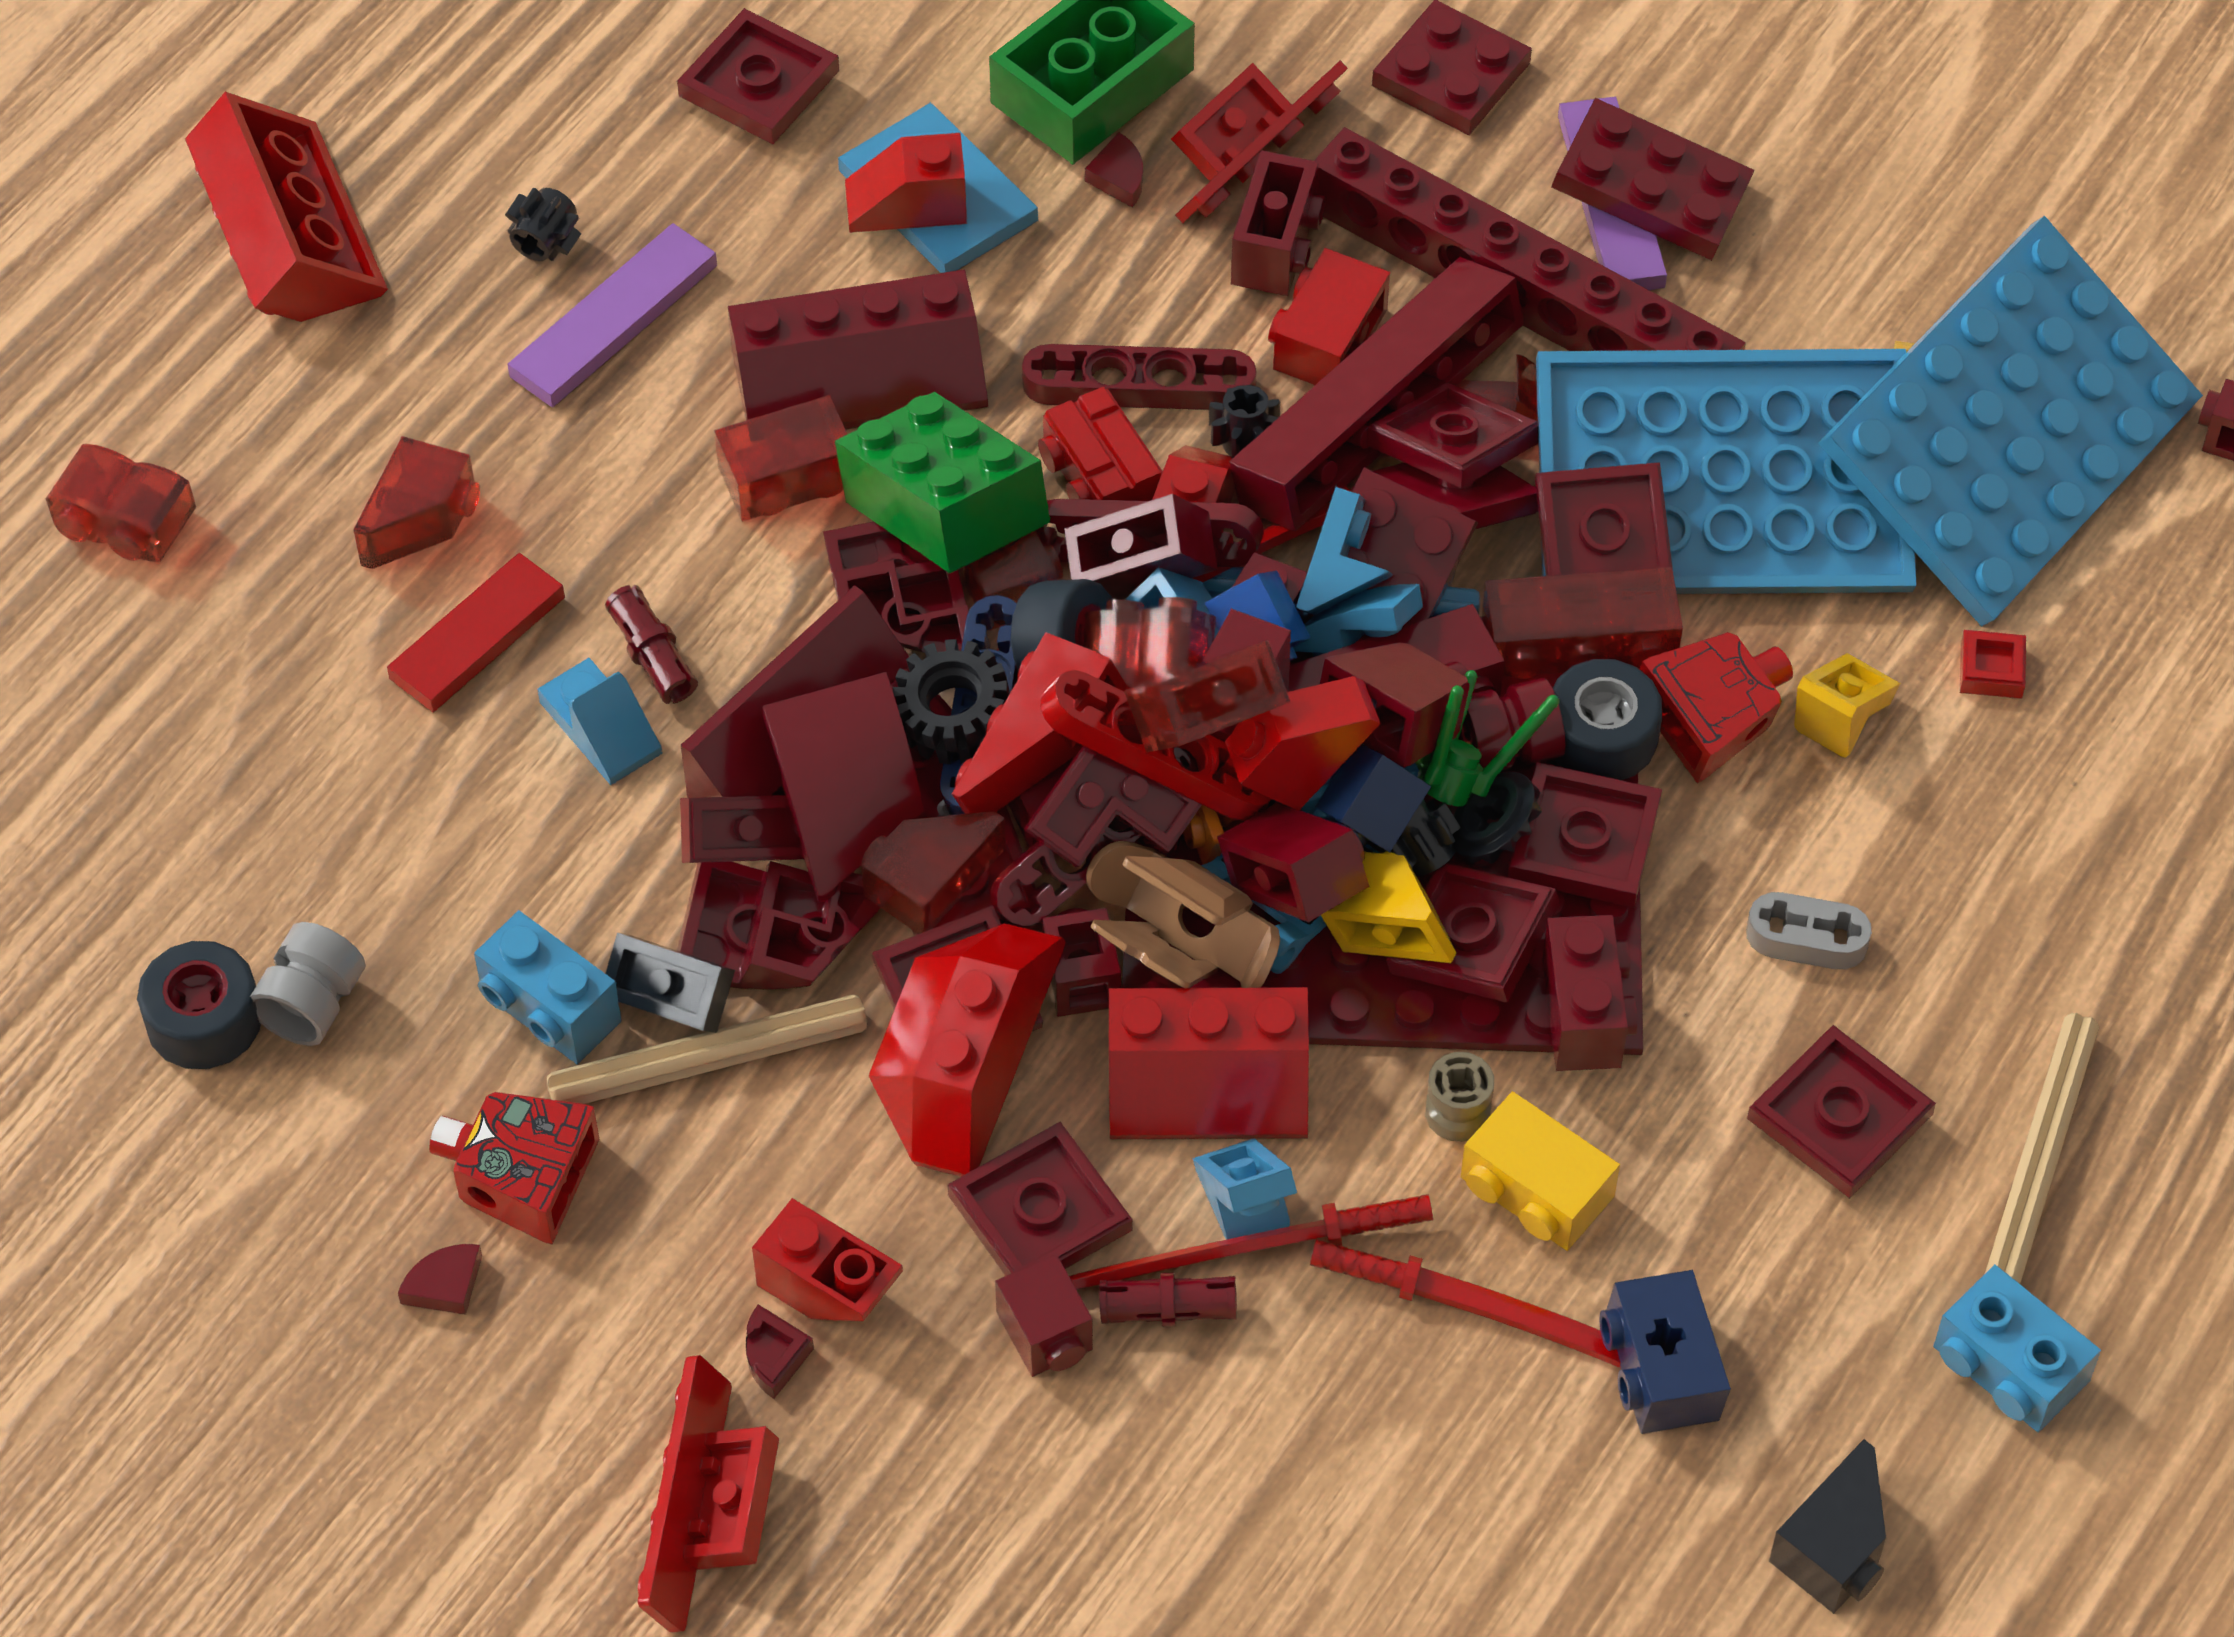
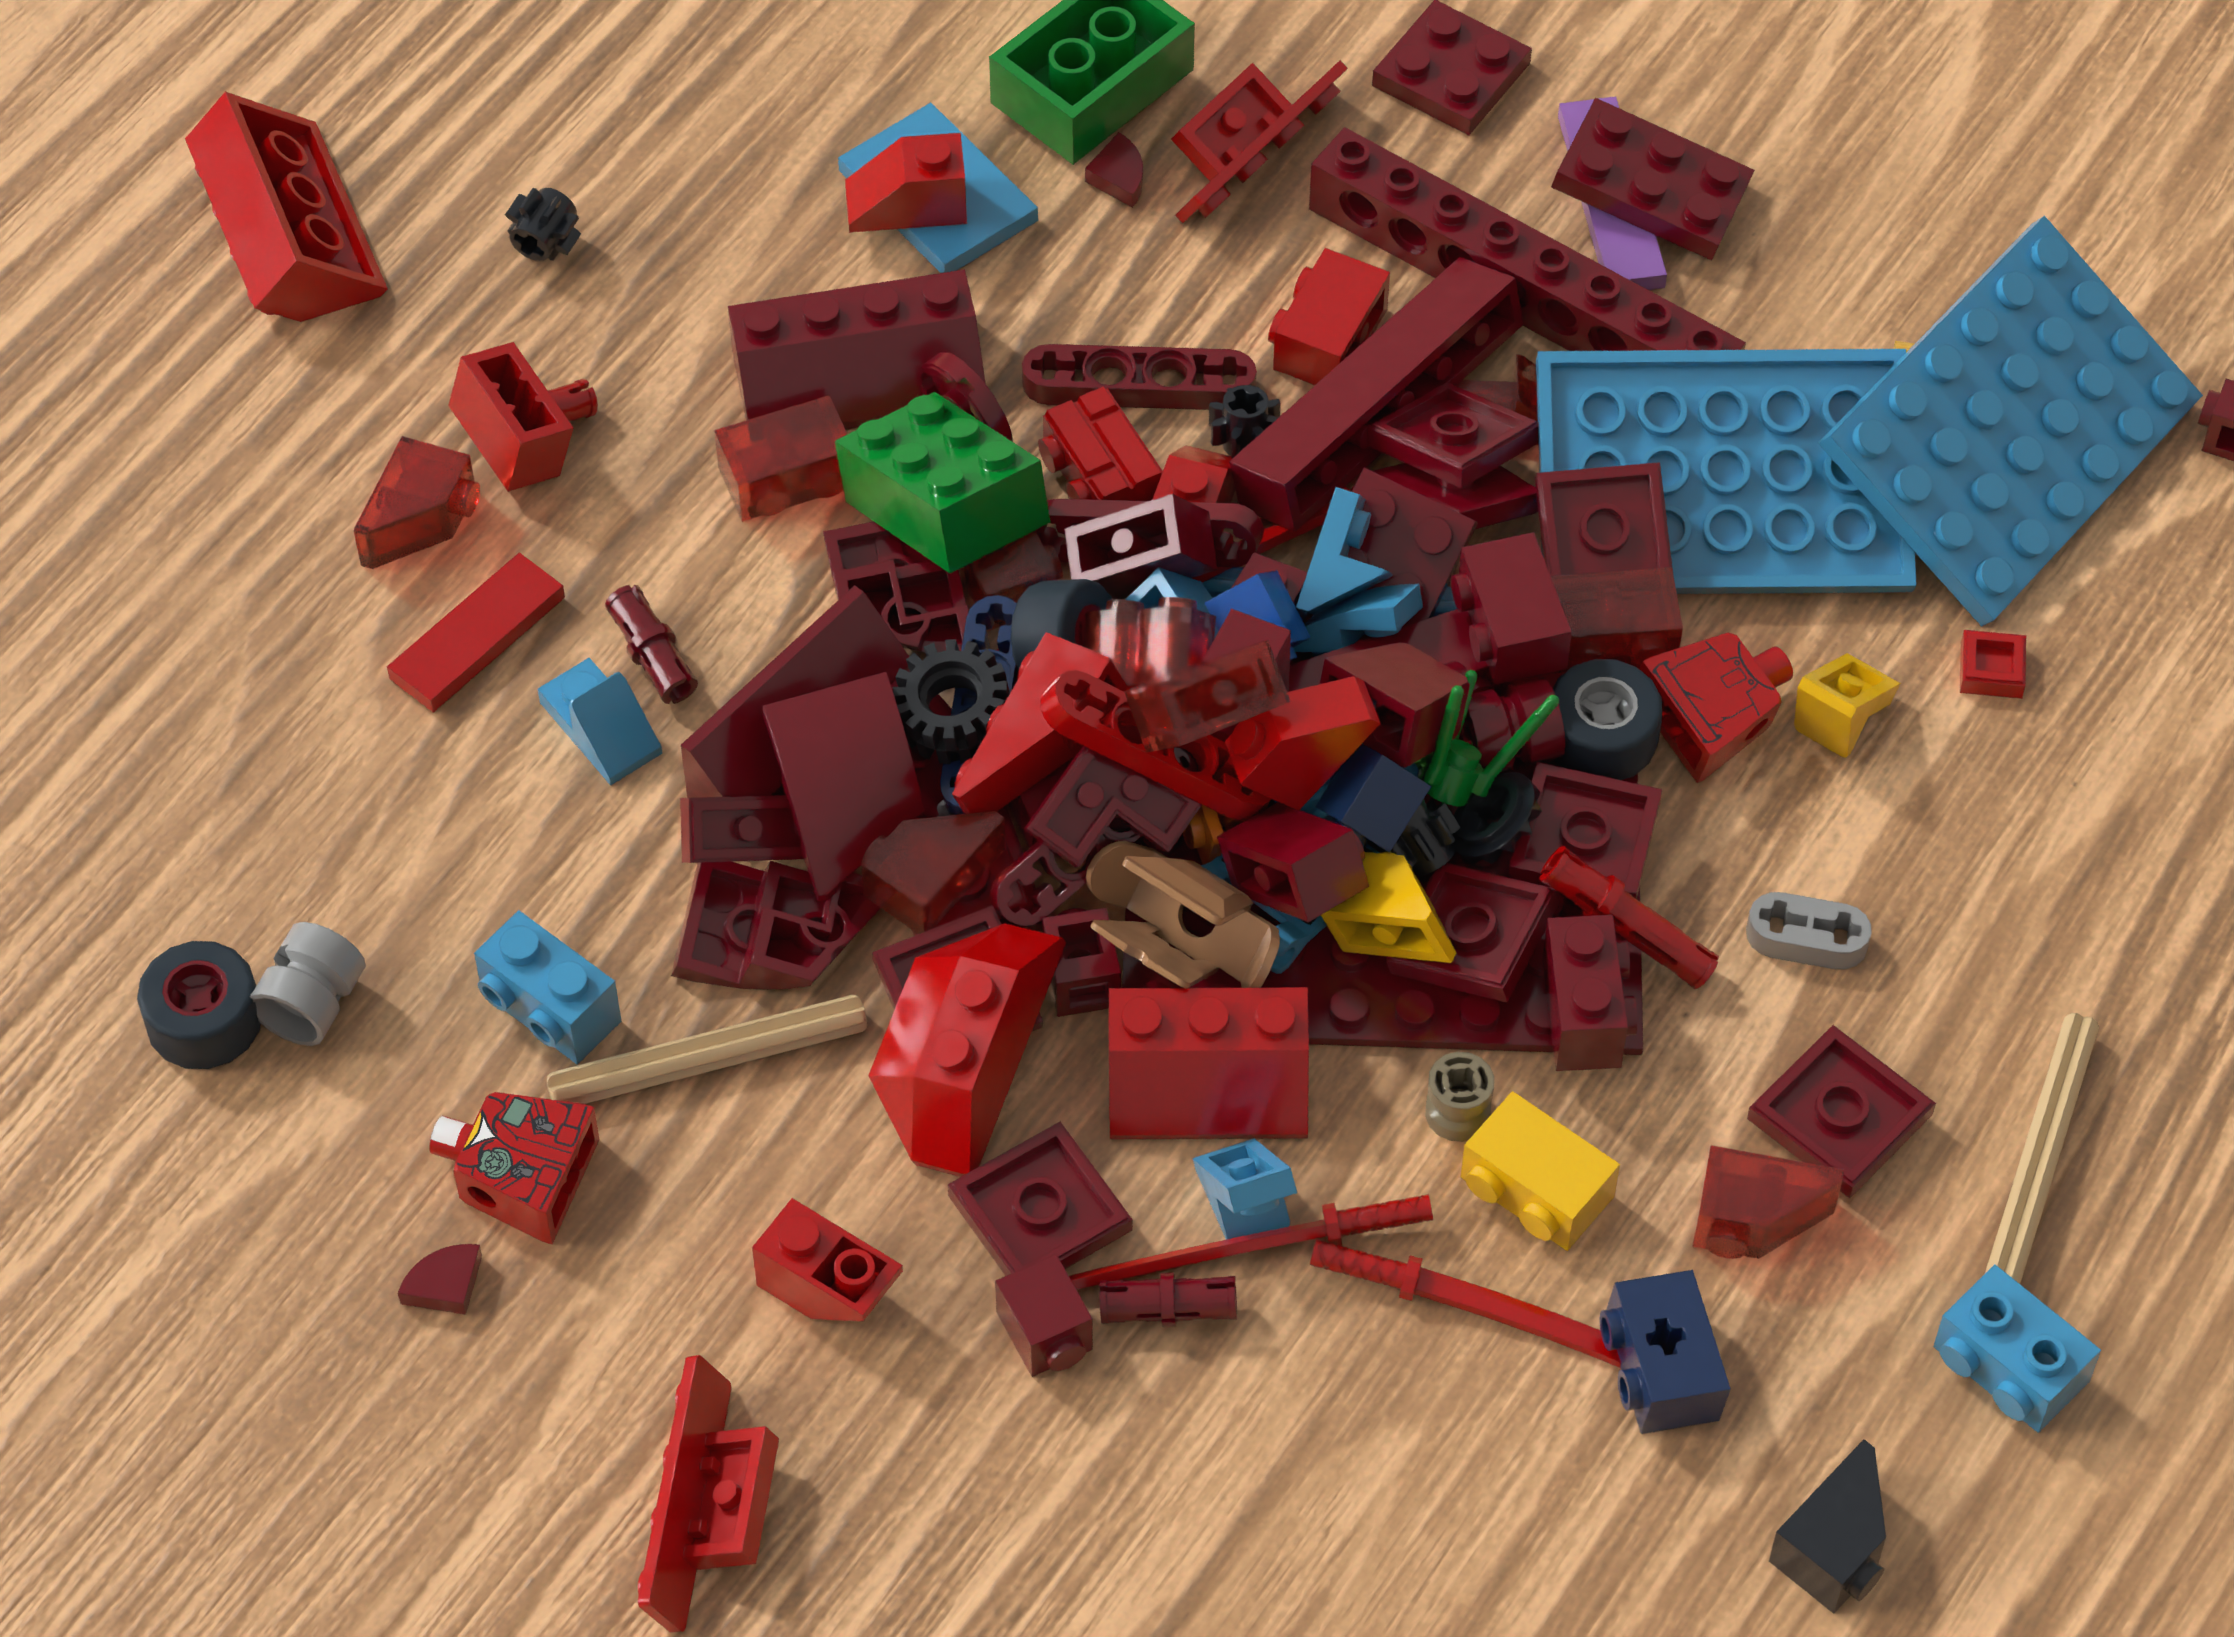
clear red brick [45,444,197,562] -> none
medium lavender tile [507,223,717,408] -> none
plate [605,933,735,1033] -> none
dark red plate [677,8,839,145] -> none
dark red tile [746,1304,814,1399] -> none
dark red brick [1231,150,1326,296] -> none
none -> red brick [448,342,598,492]
none -> dark red tile [920,352,1013,442]
none -> dark red brick [1451,532,1572,685]
none -> red pin [1539,846,1719,989]
none -> clear red slope [1692,1145,1844,1259]

